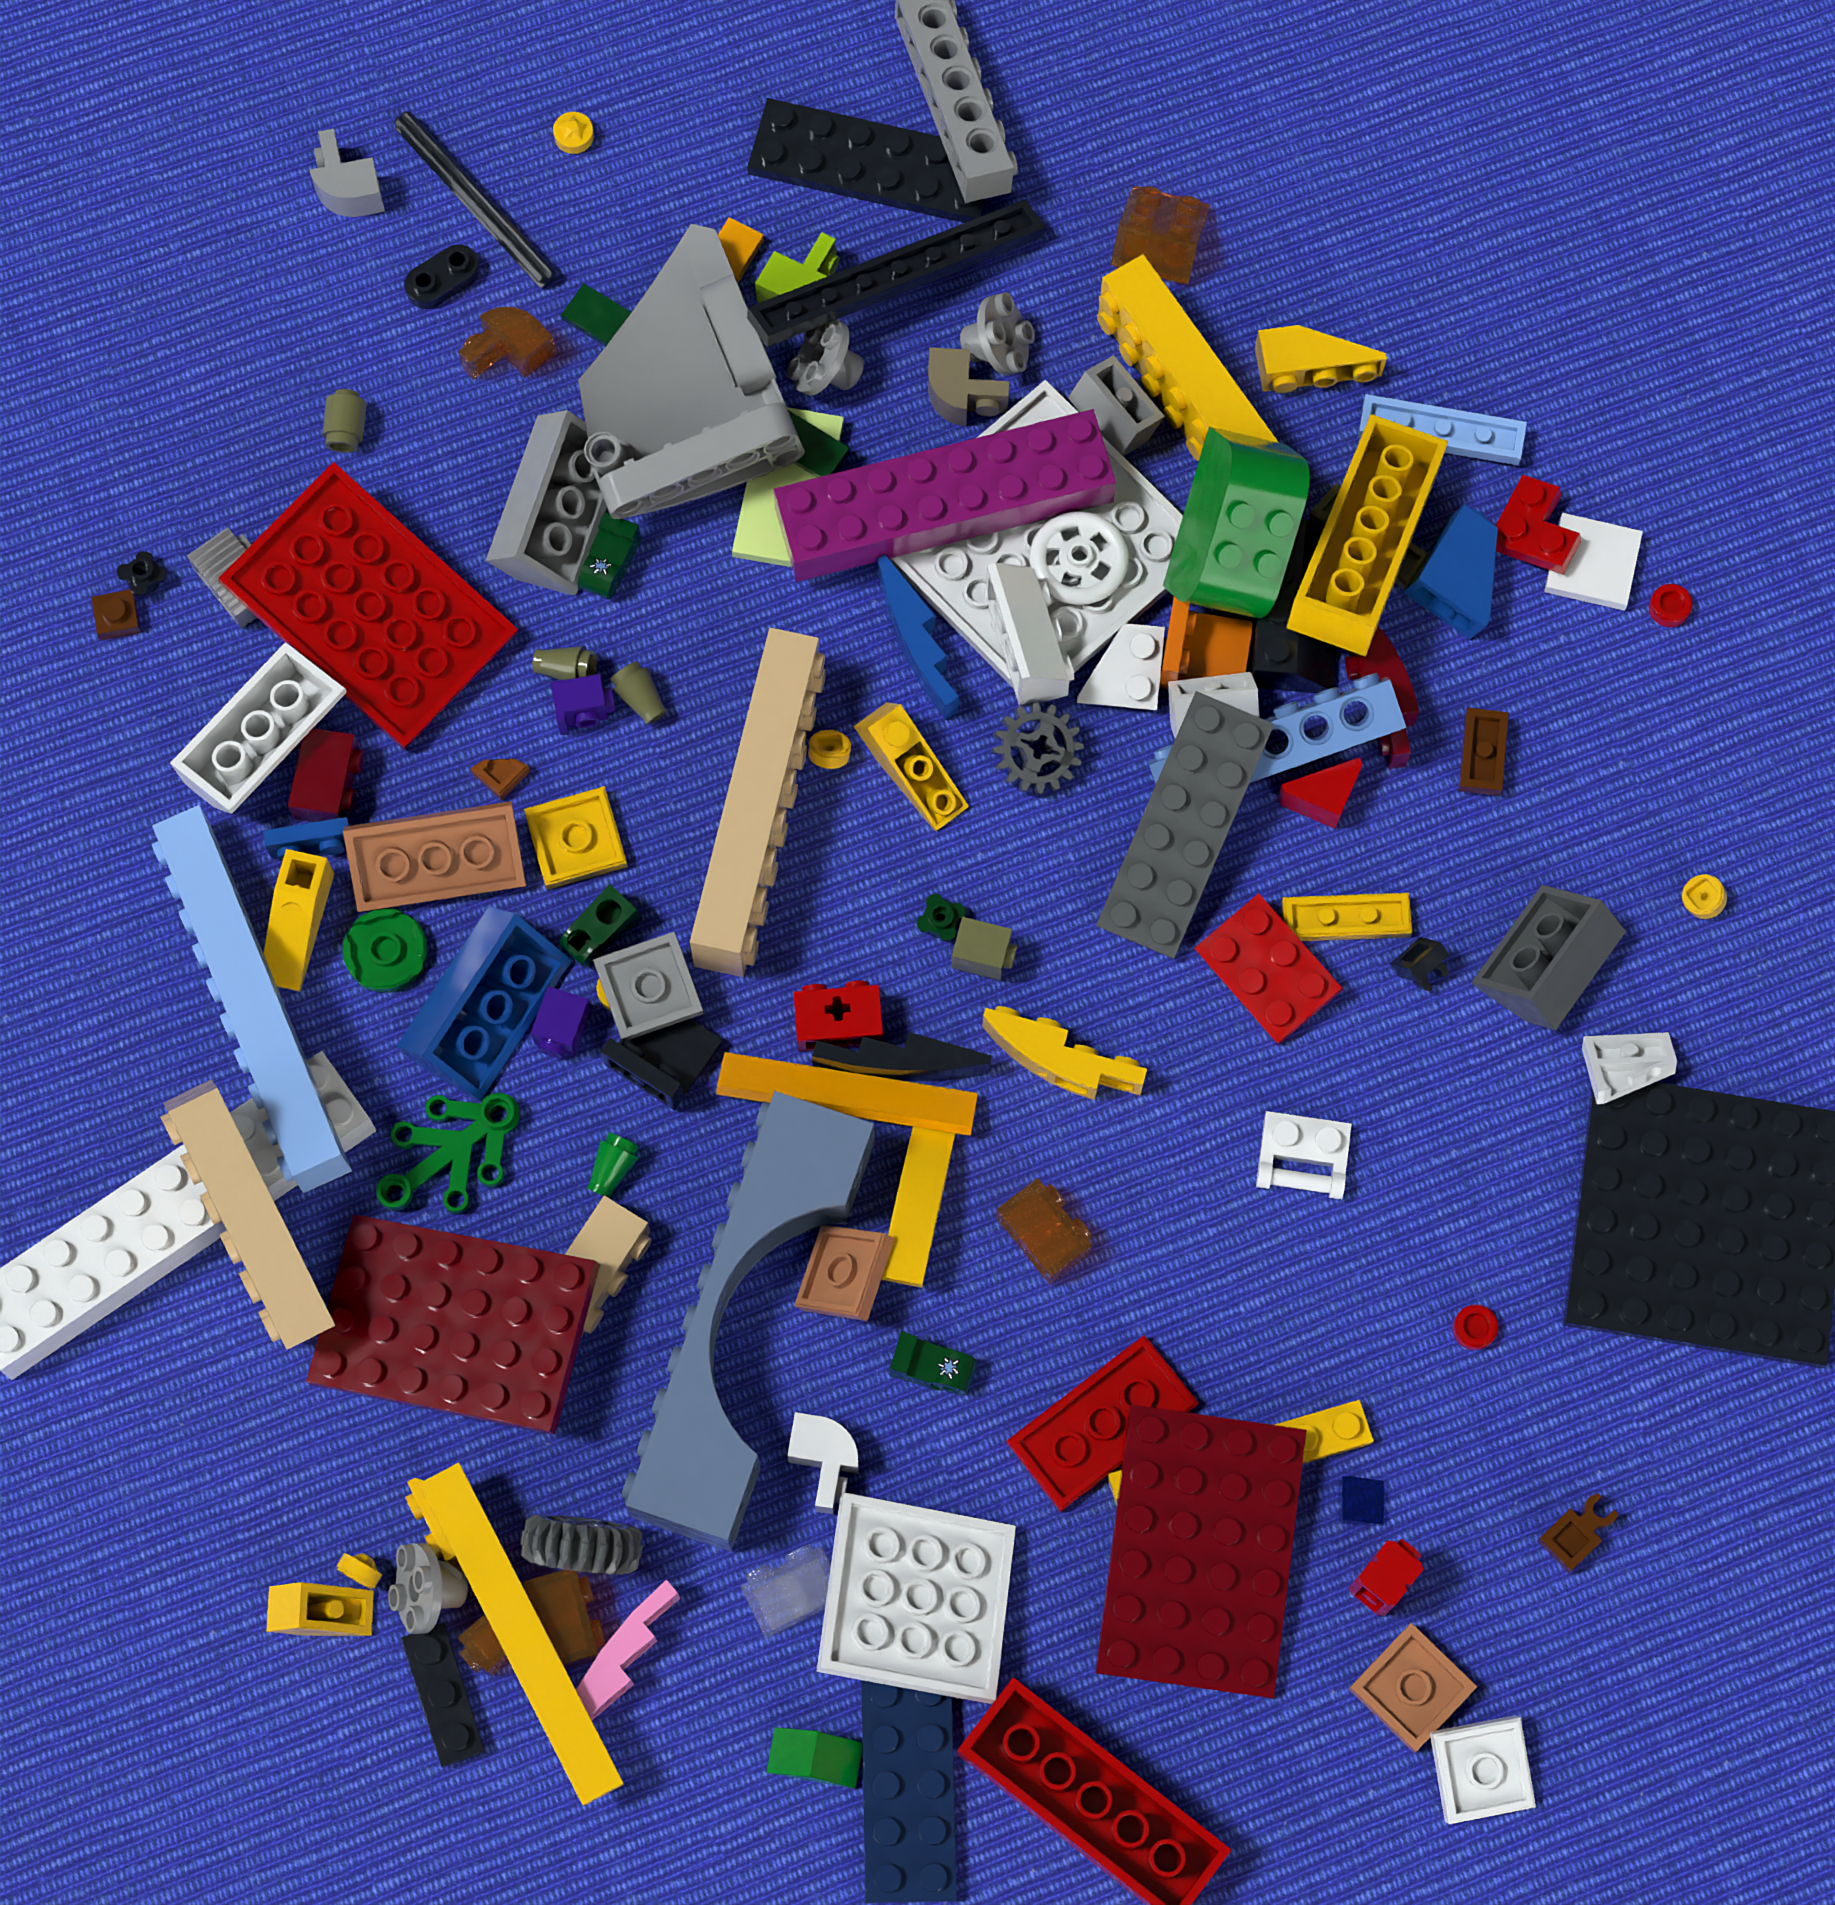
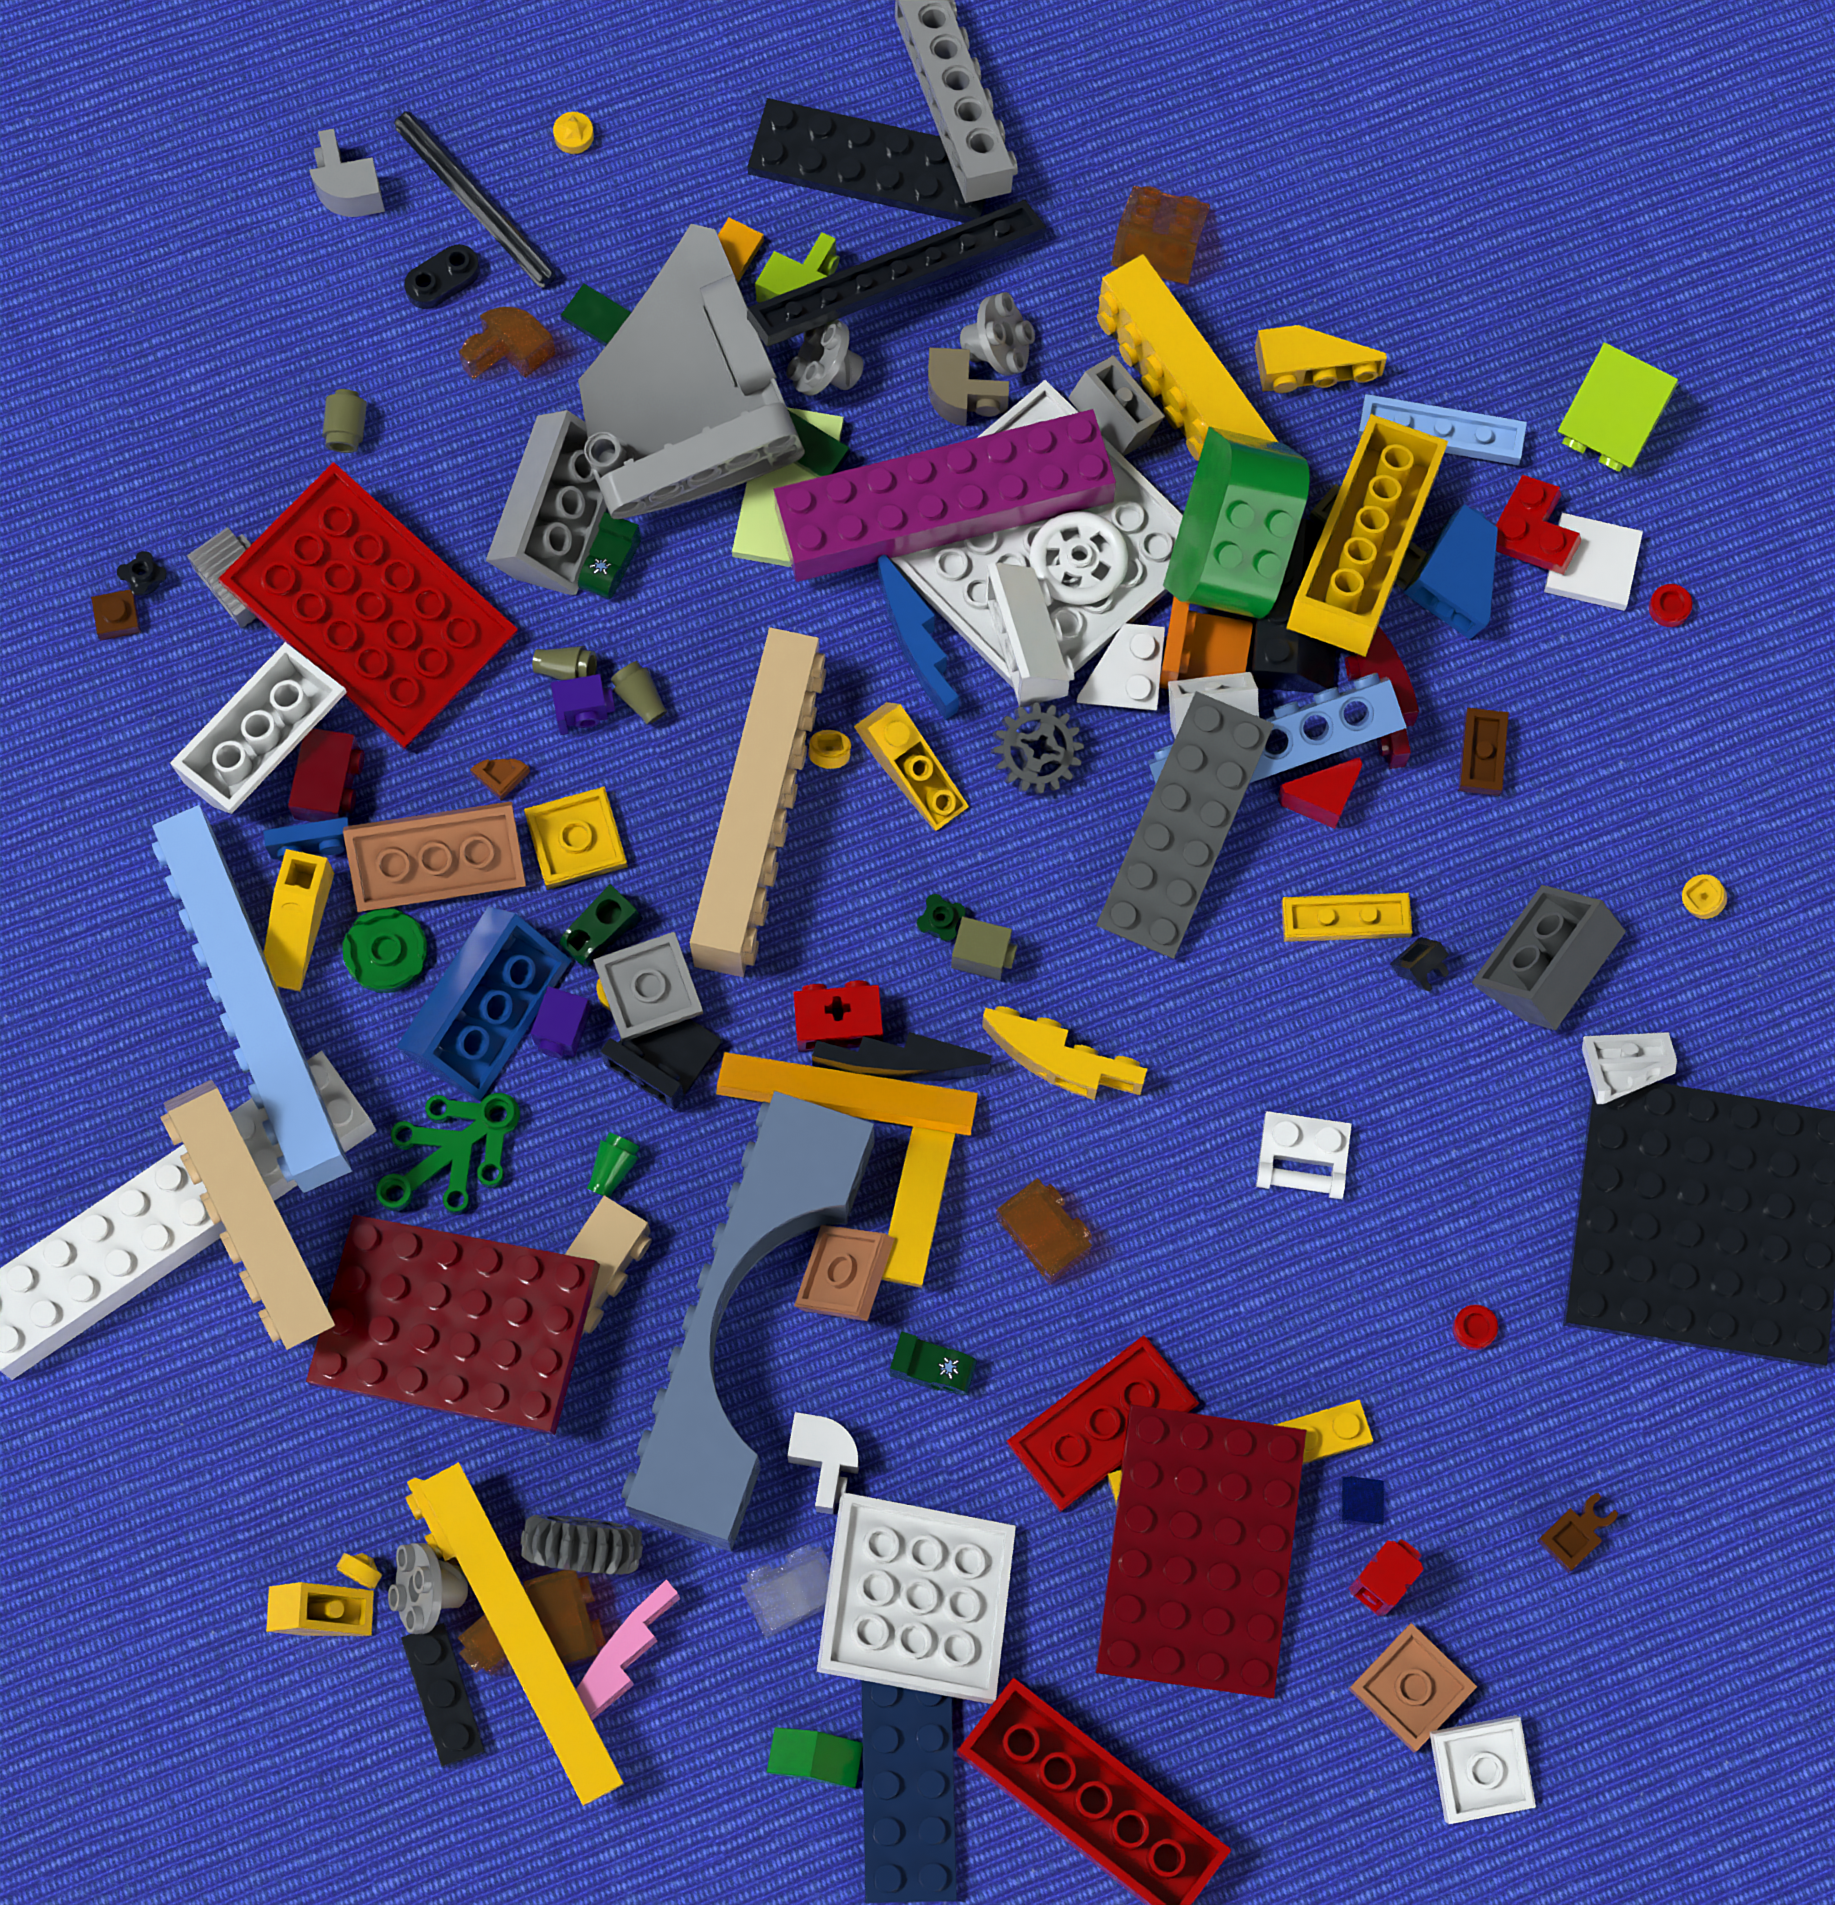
red plate [1194,893,1343,1045] -> none
none -> lime slope [1557,342,1678,473]

